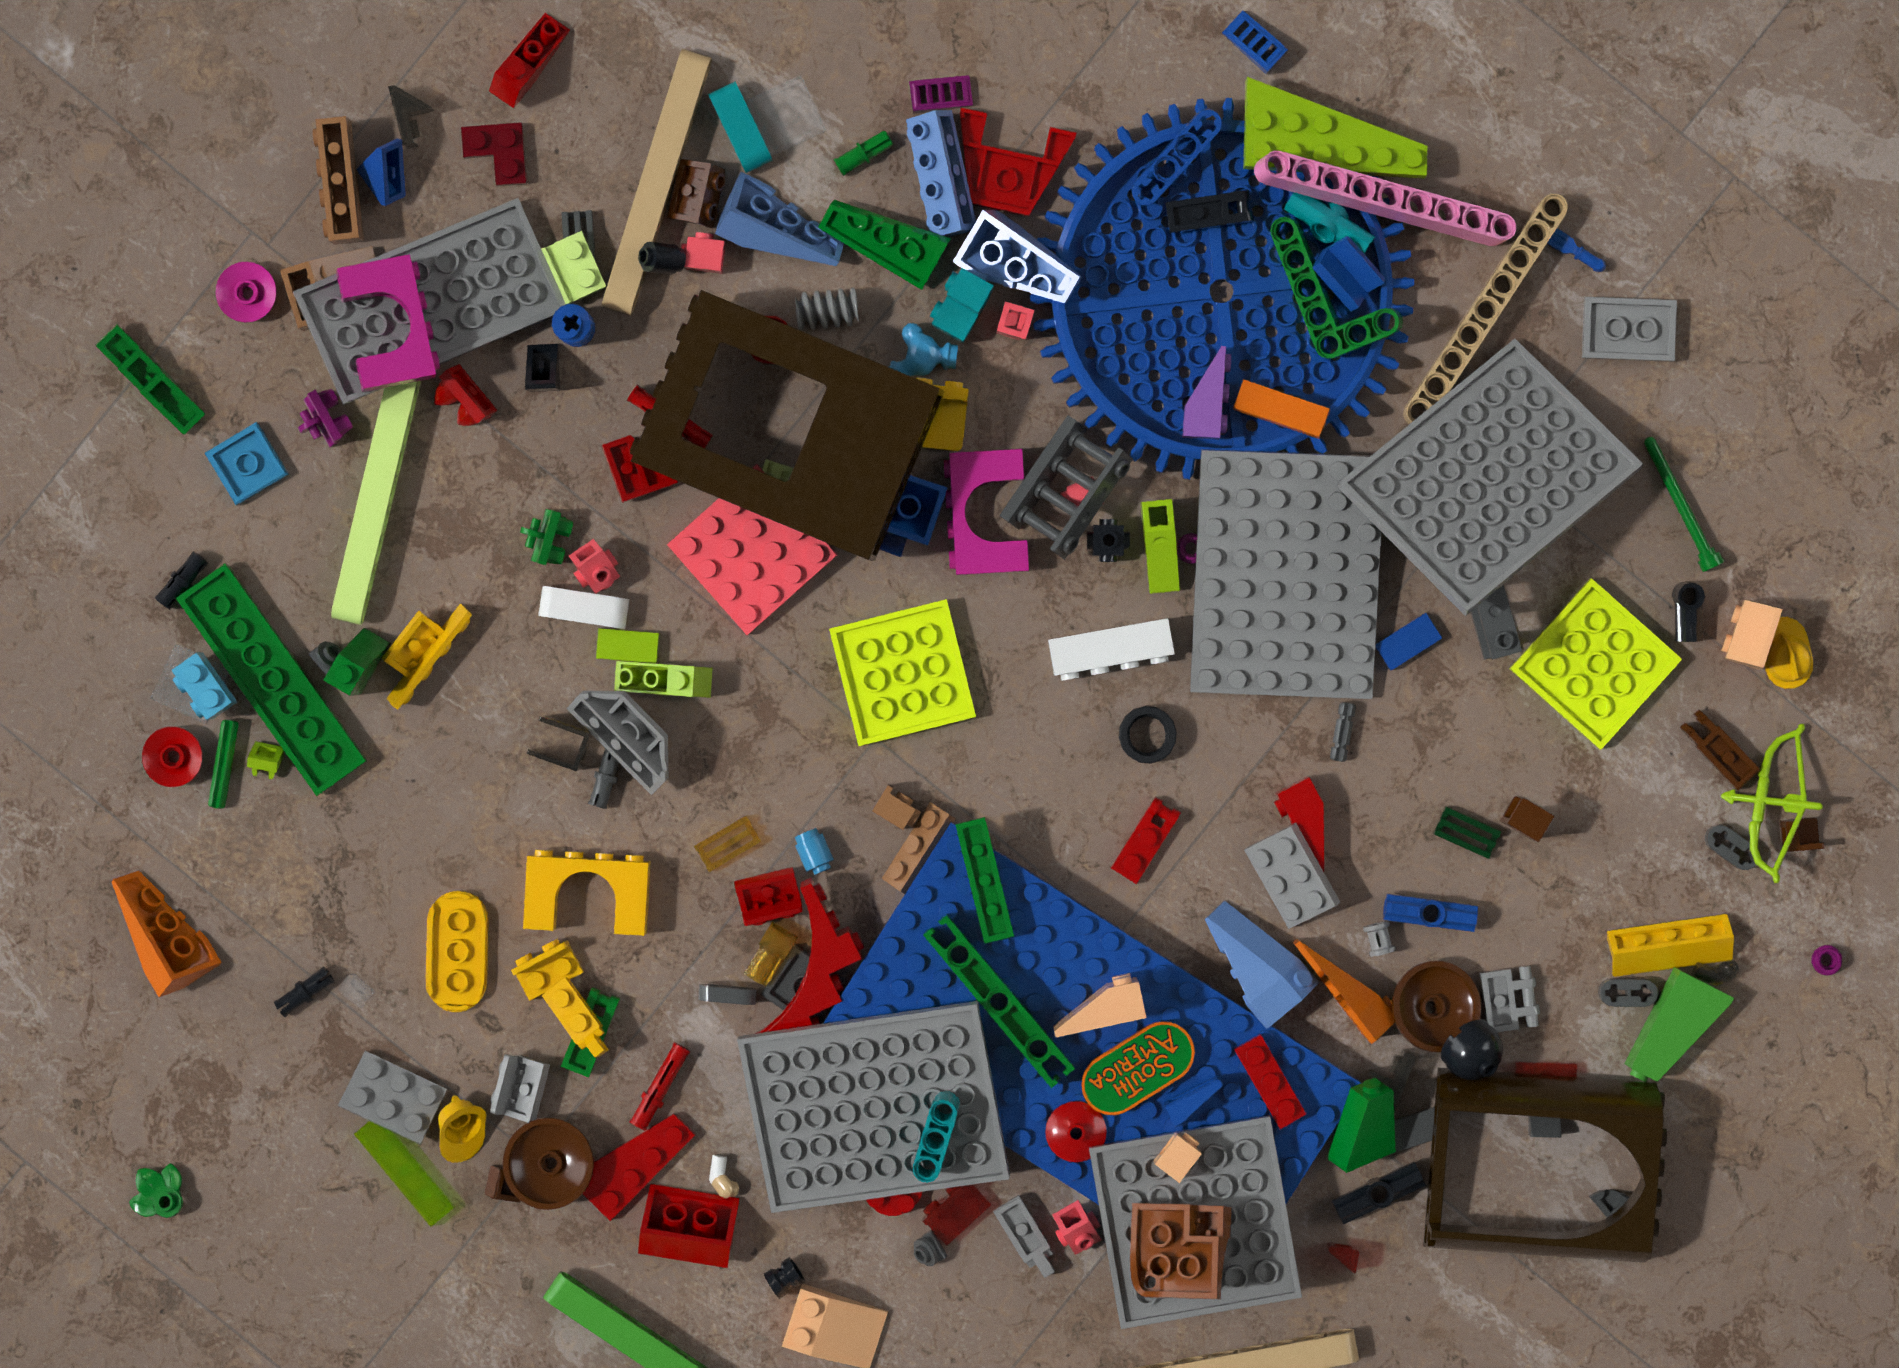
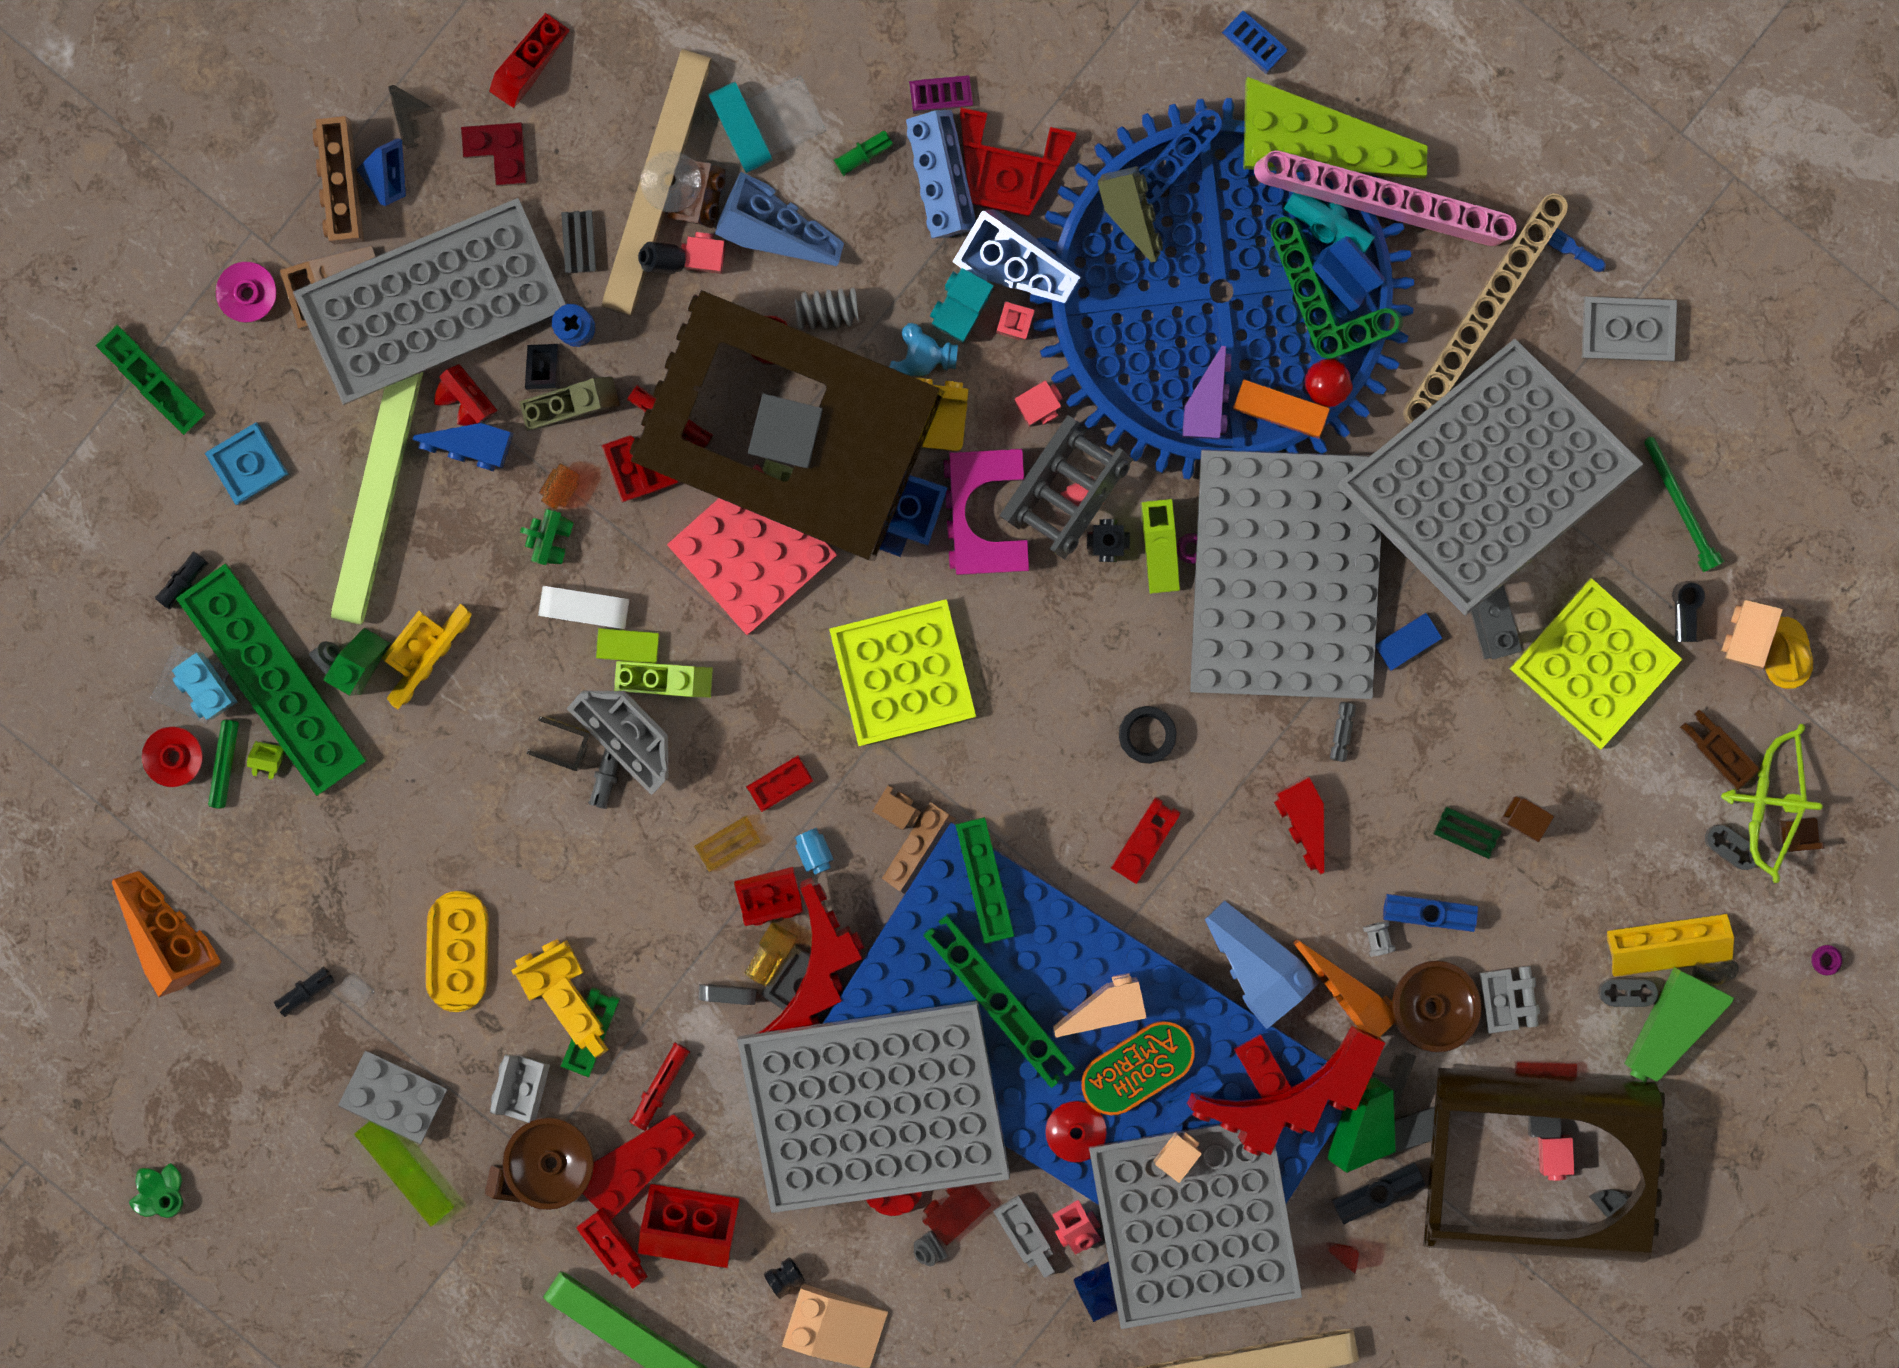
magenta hips [298,389,353,448] -> none
dark pink arch [336,254,440,392] -> none
yellow piece [438,1095,486,1163] -> none
yellow arch [523,850,651,936] -> none
yellowish green plate [541,231,607,304] -> none
coral brick [569,539,620,594] -> none
arm [709,1155,739,1198] -> none
green wing [818,200,951,290] -> none
teal beam [913,1091,960,1183] -> none
white brick [1048,618,1175,681] -> none
dark orange slope [1130,1203,1231,1300] -> none
black plate [1165,190,1254,234] -> none
light grey plate [1244,823,1341,929] -> none
black cylinder [1441,1019,1503,1080] -> none
none -> blue slope [412,423,514,472]
none -> olive slope [519,376,620,431]
none -> clear orange brick [538,463,581,510]
none -> red hinge [576,1208,648,1289]
none -> clear dish [641,151,702,212]
none -> red plate [746,755,814,812]
none -> dark grey tile [748,393,823,469]
none -> coral brick [1014,380,1063,427]
none -> clear blue bracket [1073,1262,1117,1322]
none -> olive slope [1098,166,1163,262]
none -> red arch [1187,1026,1385,1156]
none -> red hair [1305,358,1353,407]
none -> coral brick [1538,1135,1574,1181]

